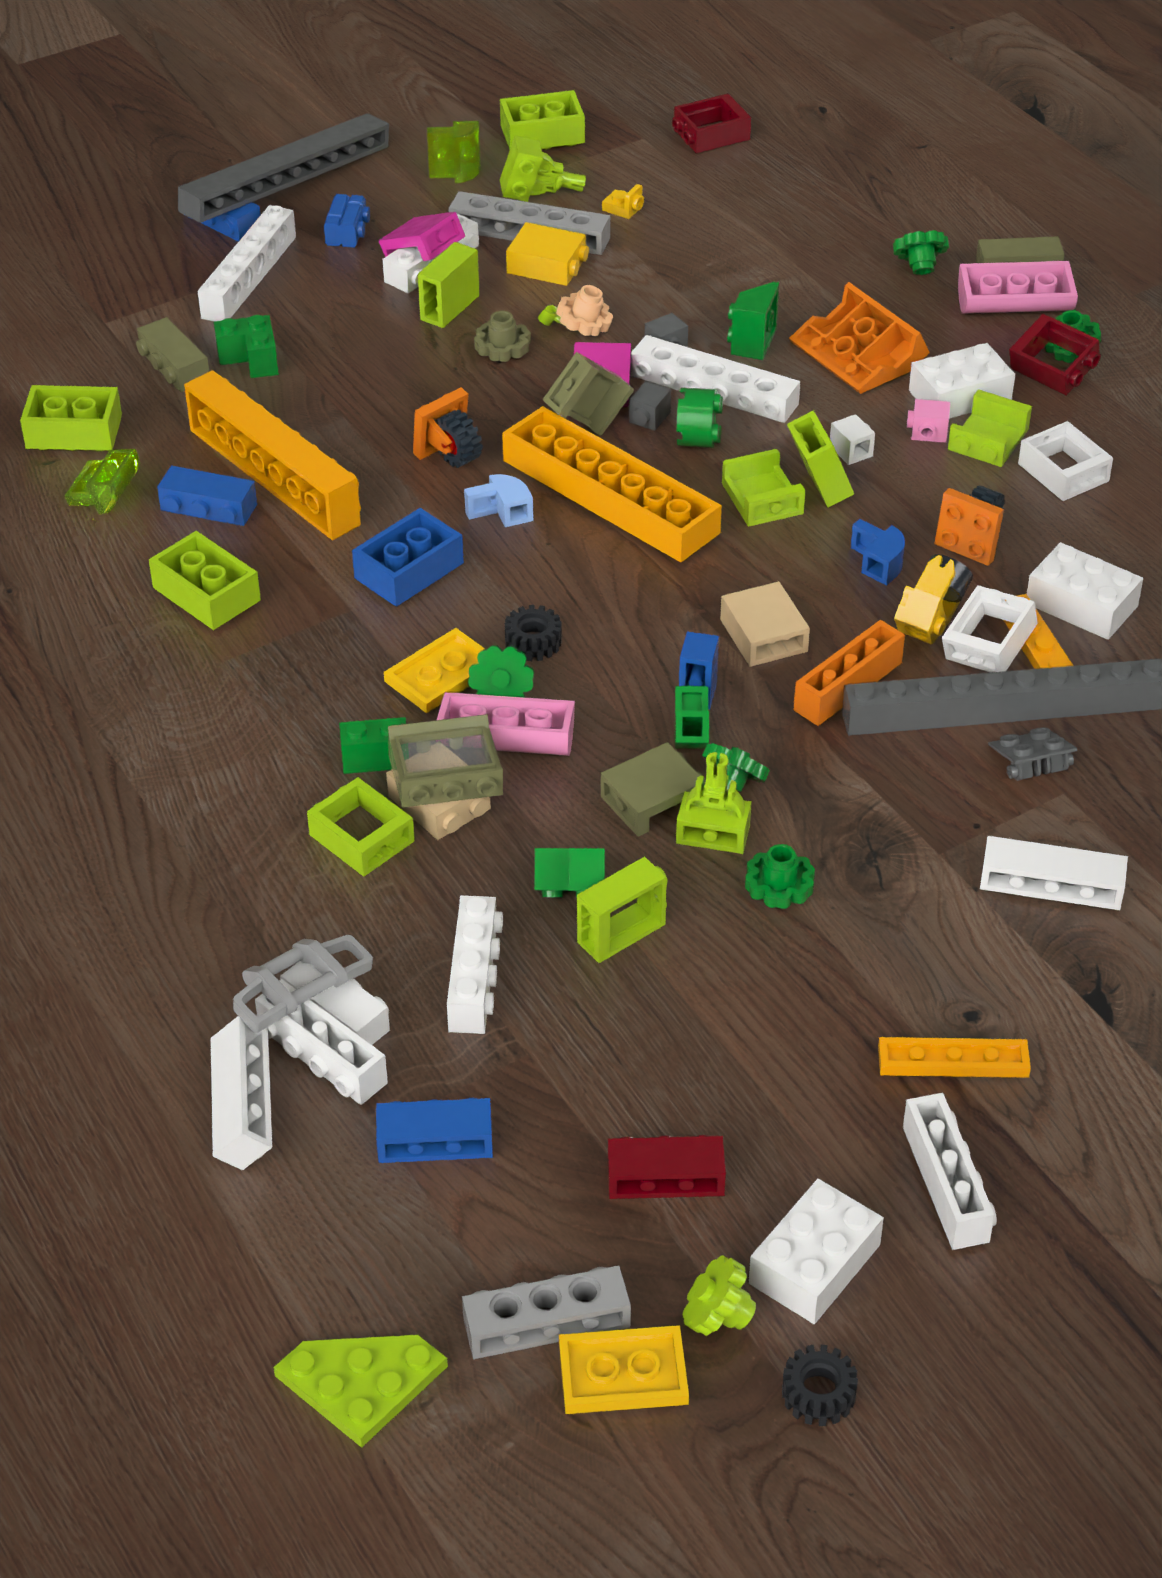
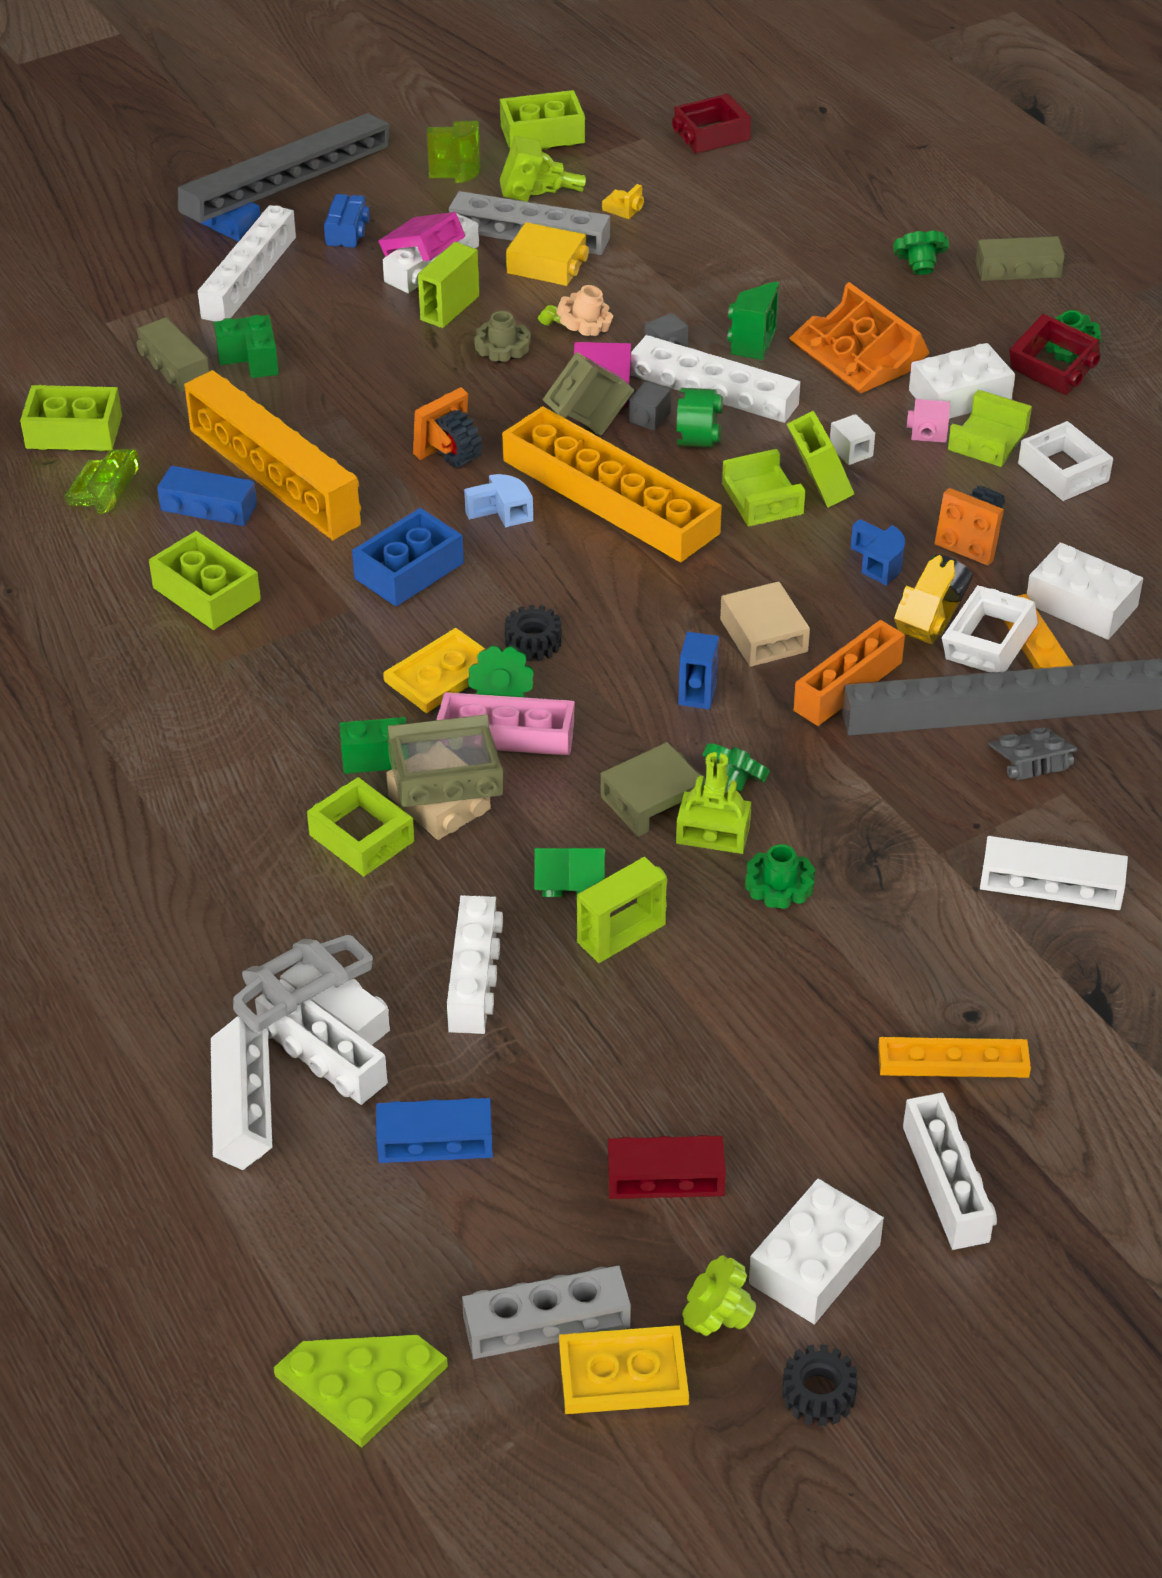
green brick [675,686,709,749] -> none
bright pink brick [958,261,1078,314] -> none

